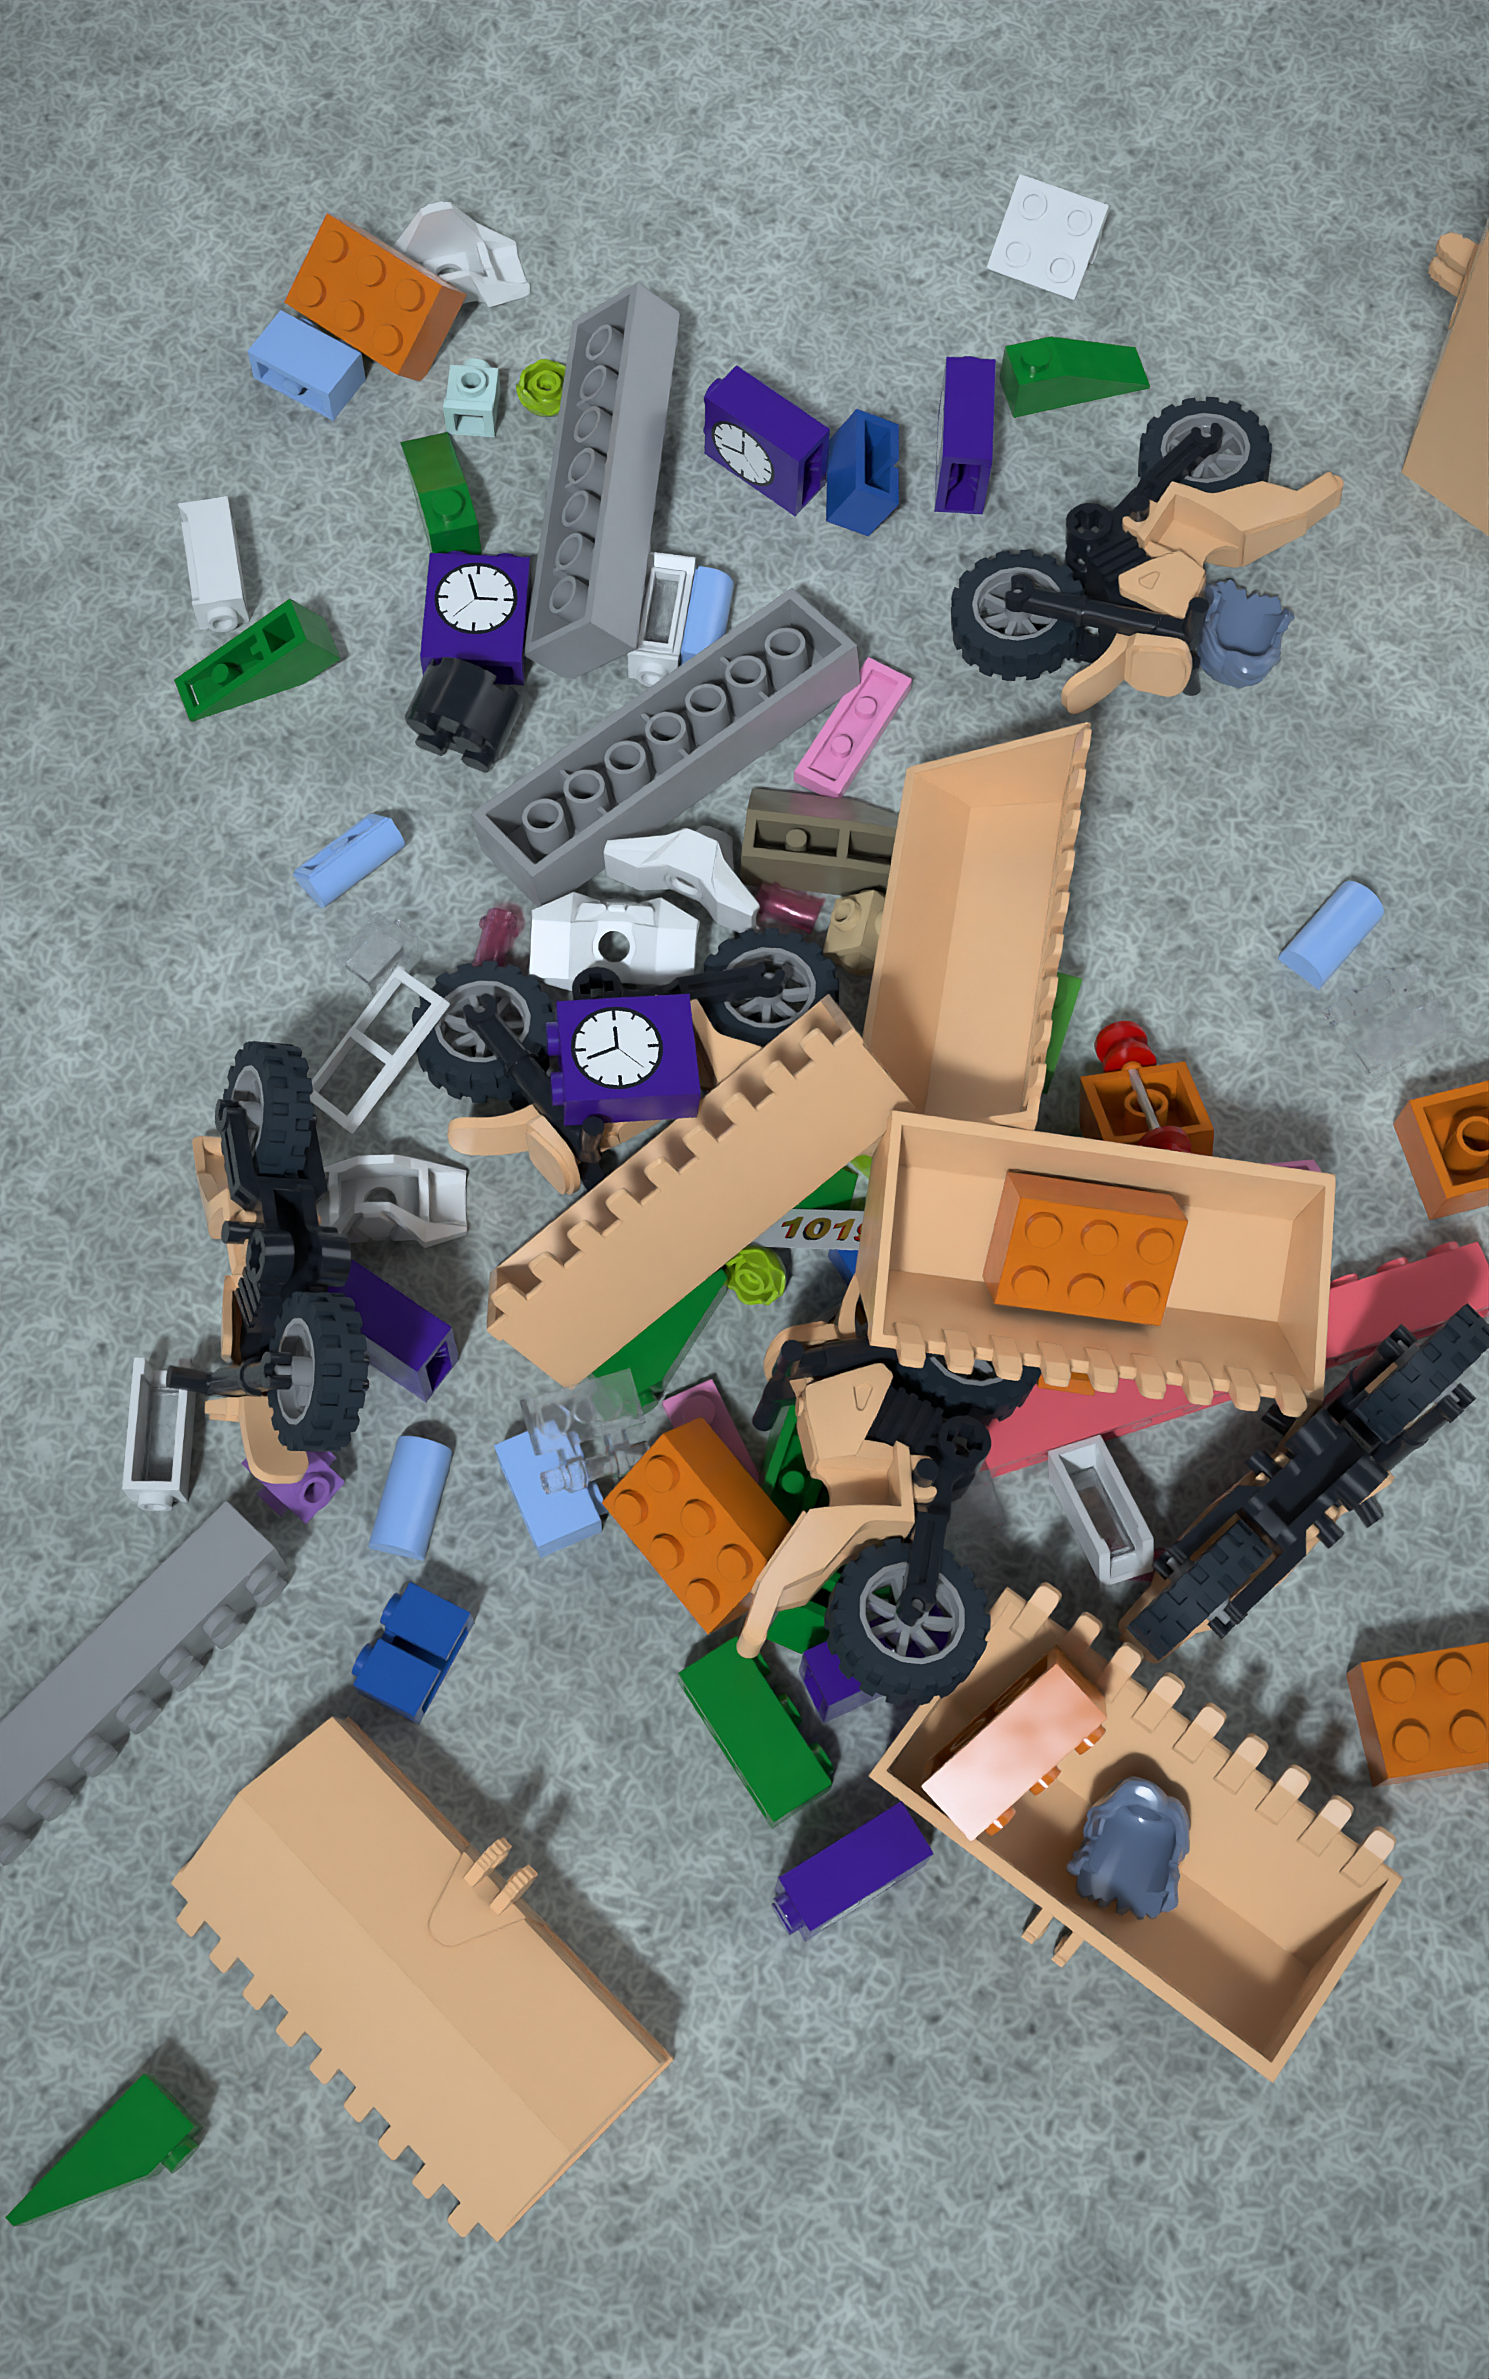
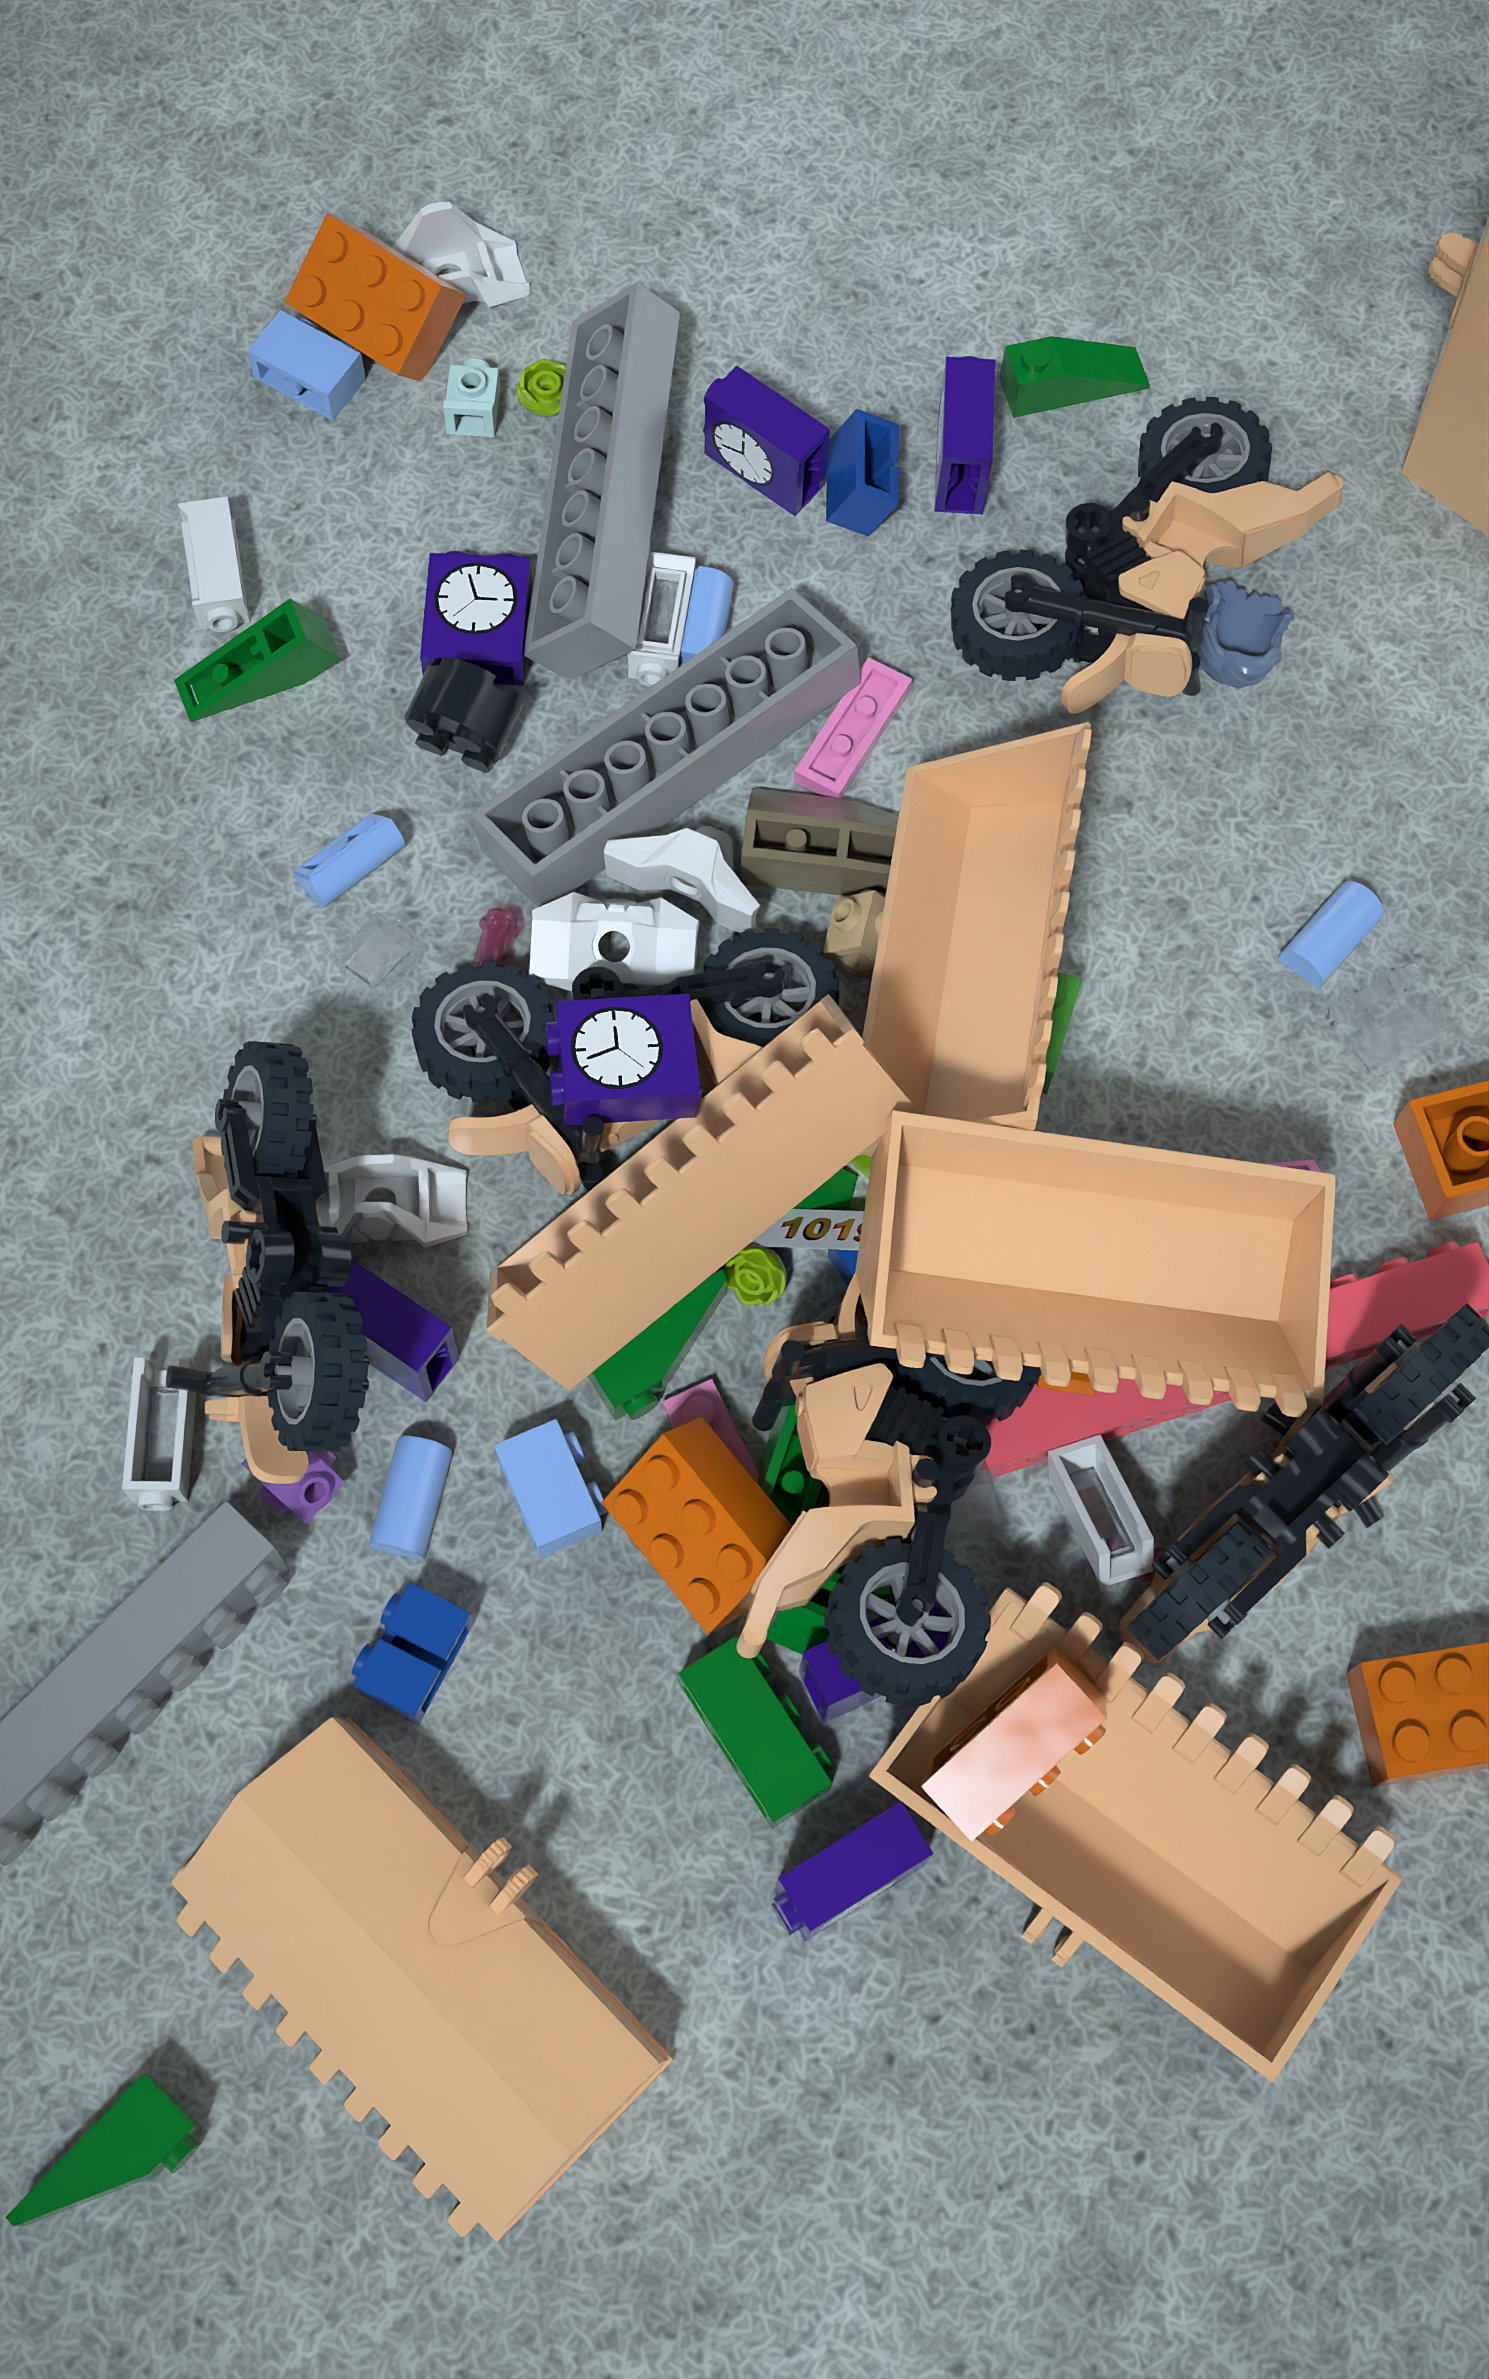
white window [310,966,450,1134] -> none
green slope [400,432,482,555] -> none
clear plate [519,1368,650,1494] -> none
clear pink pin [756,882,822,934] -> none
orange brick [982,1172,1188,1326] -> none
white plate [986,174,1110,301] -> none
sand blue hair [1066,1776,1190,1920] -> none
orange brick [1079,1021,1214,1157] -> none

